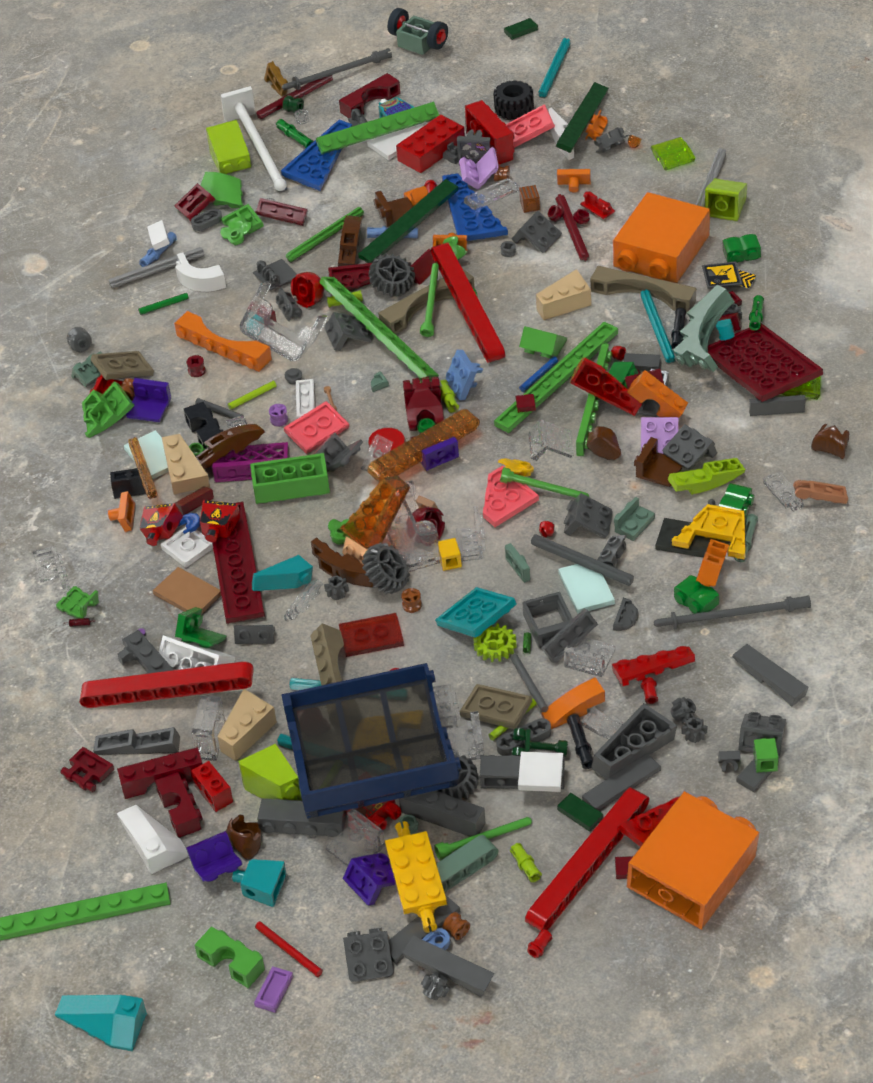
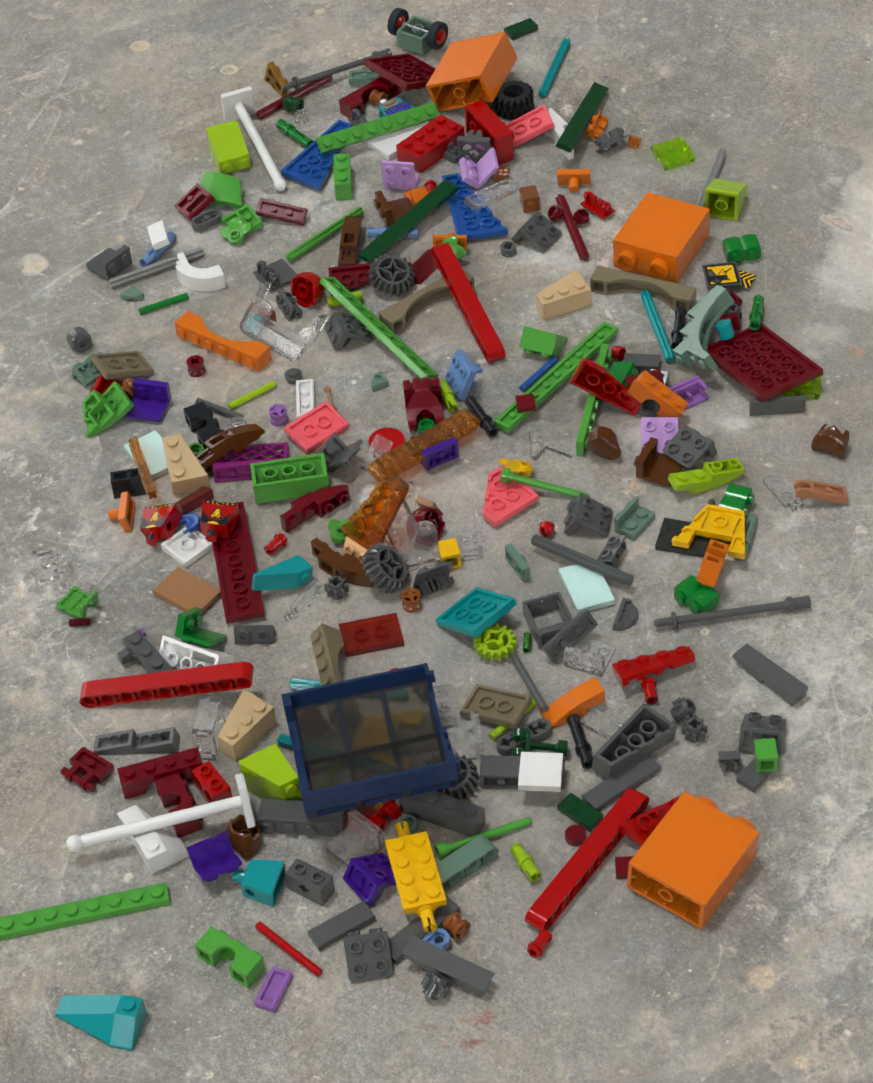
bright green piece [420,263,439,337] -> none
none -> white piece [66,773,256,852]
none -> dark grey bracket [86,245,132,280]
none -> sand green tile [120,286,145,301]
none -> red pin [264,533,288,556]
none -> dark red slope [280,485,350,533]
none -> dark grey brick [285,858,335,906]
none -> dark grey tile [307,901,376,951]
none -> bright green arch [333,153,352,201]
none -> sand green plate [349,70,380,85]
none -> dark red plate [363,53,435,91]
none -> dark orange wheel [369,89,388,106]
none -> lavender bracket [381,160,420,190]
none -> dark grey hinge [413,561,454,597]
none -> orange brick [426,32,518,112]
none -> black pin [465,396,498,437]
none -> dark red tile [565,825,586,846]
none -> medium lavender hinge [669,375,709,411]

